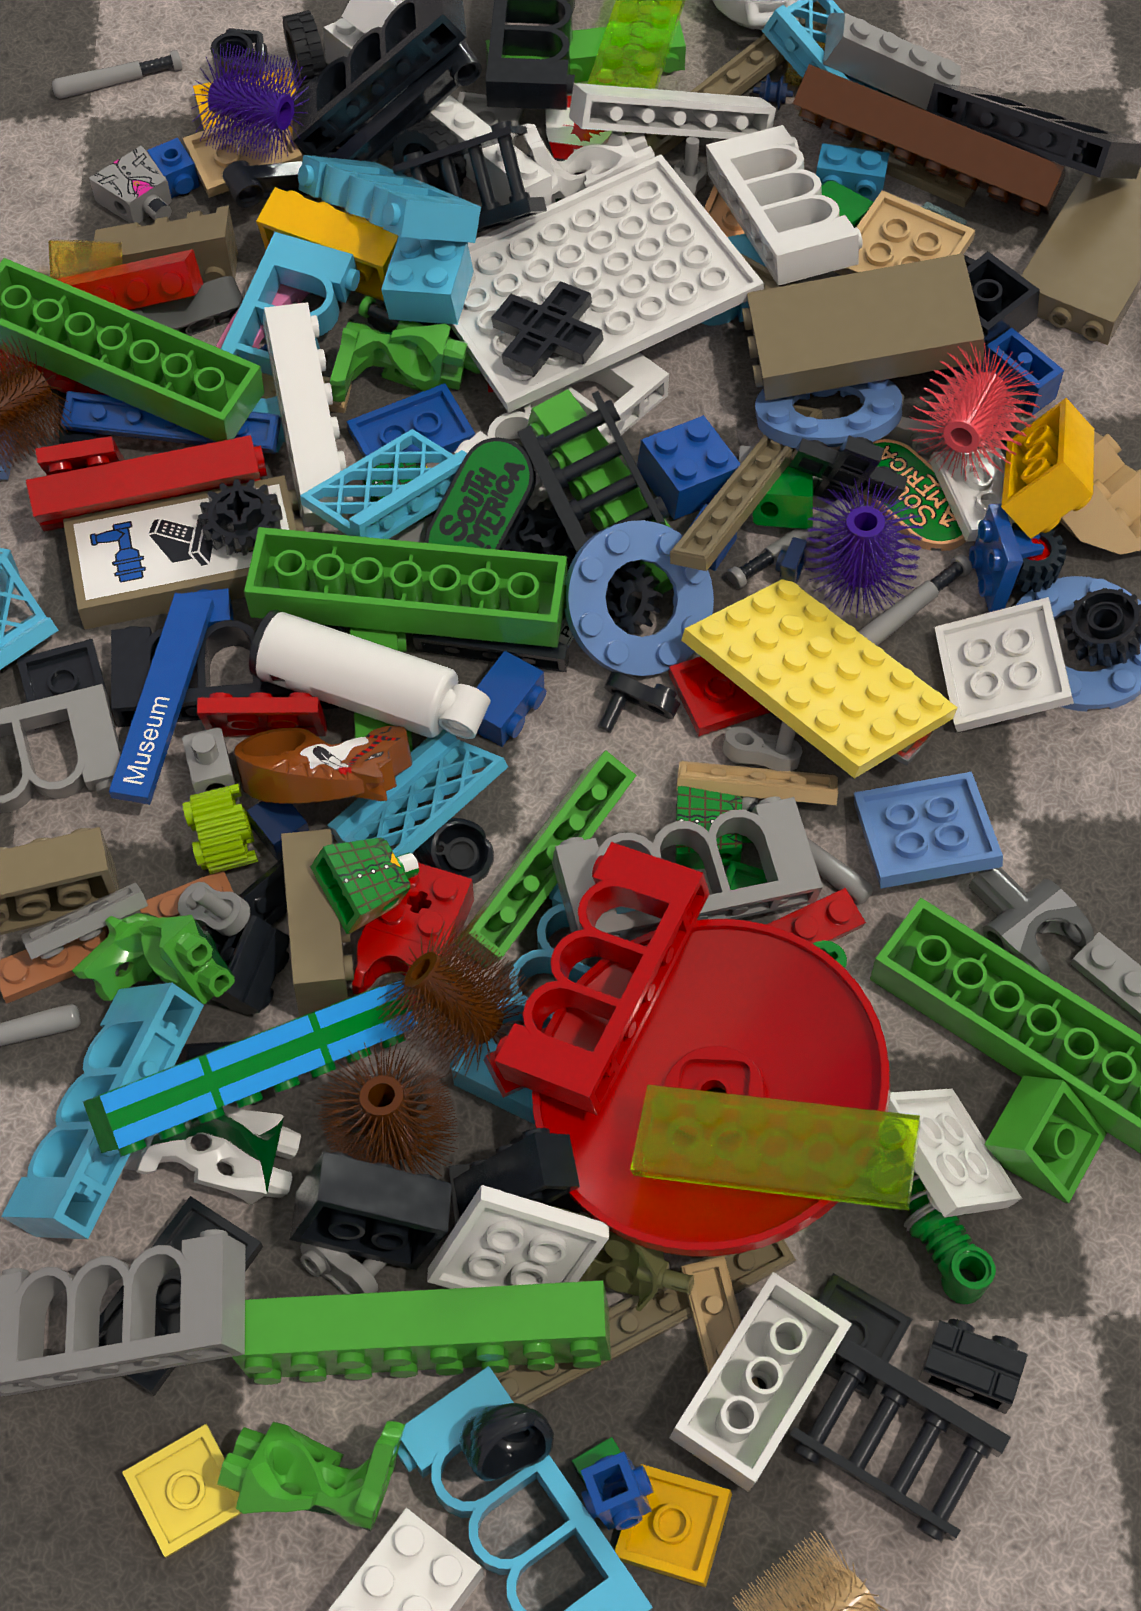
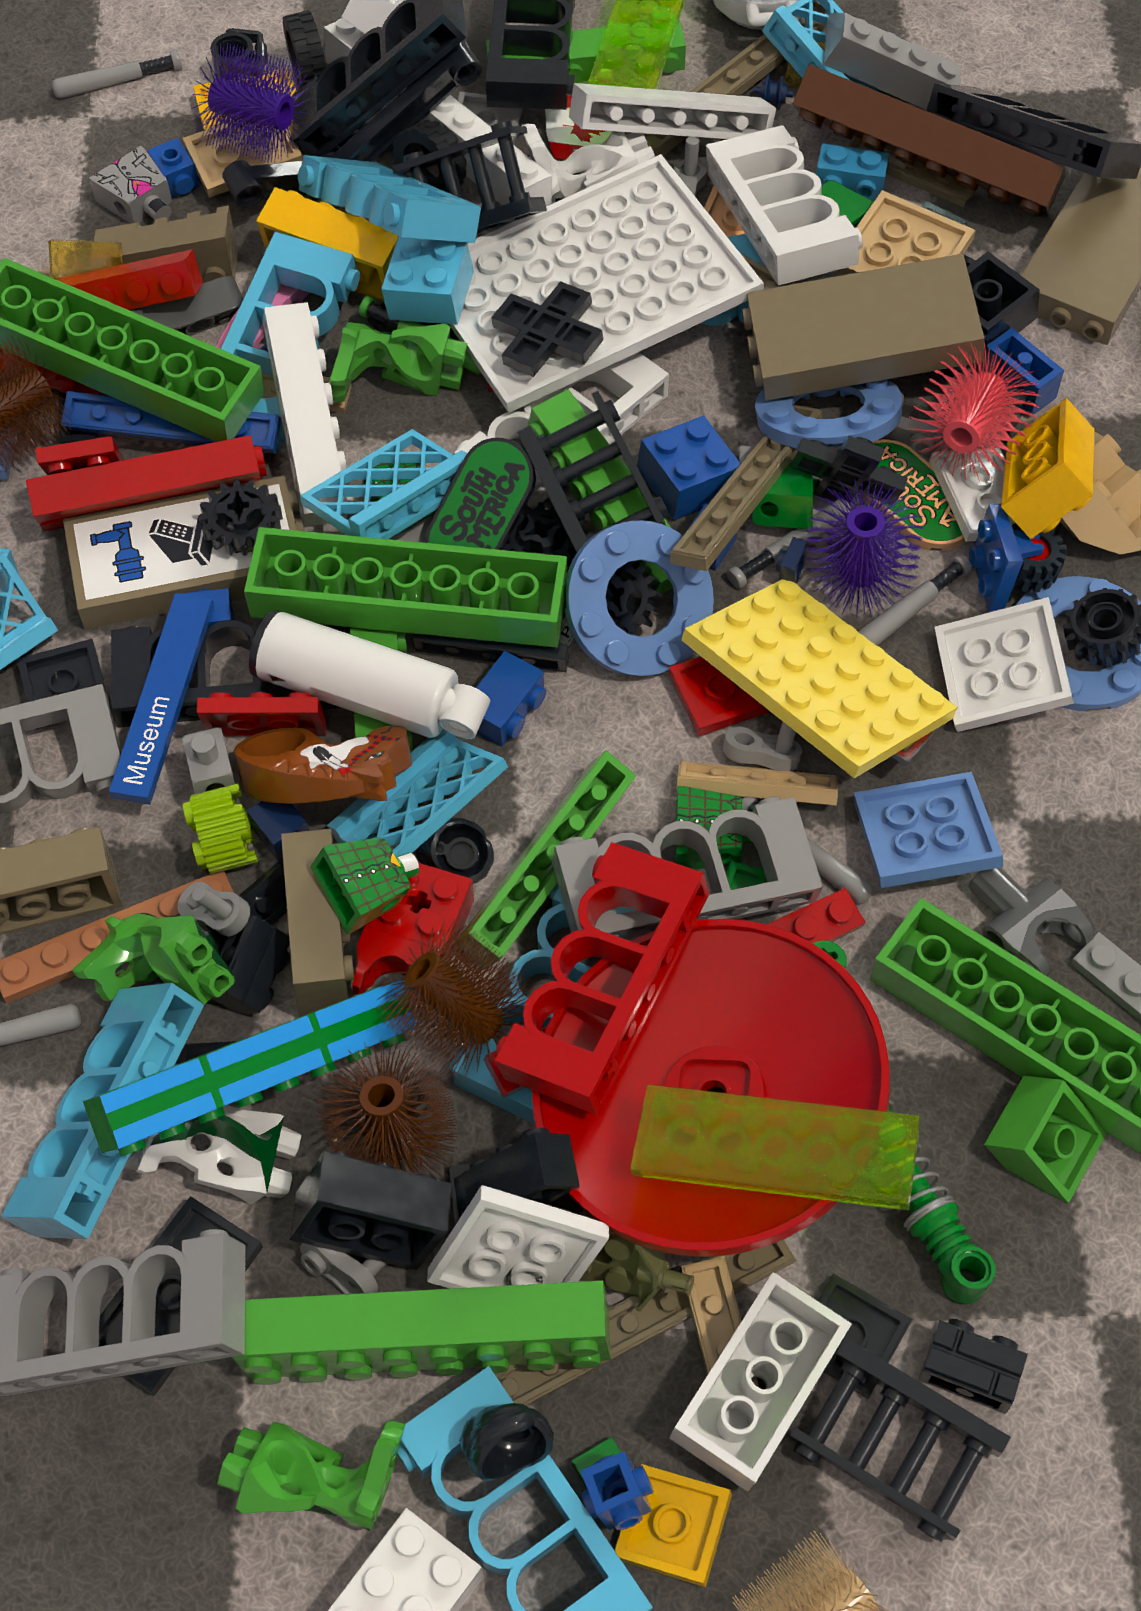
light grey plate [21,882,148,960] -> none
light yellow plate [122,1424,242,1558] -> none
blue plate [346,383,476,458] -> none
black piece [598,672,681,733] -> none
white plate [884,1089,1022,1218] -> none

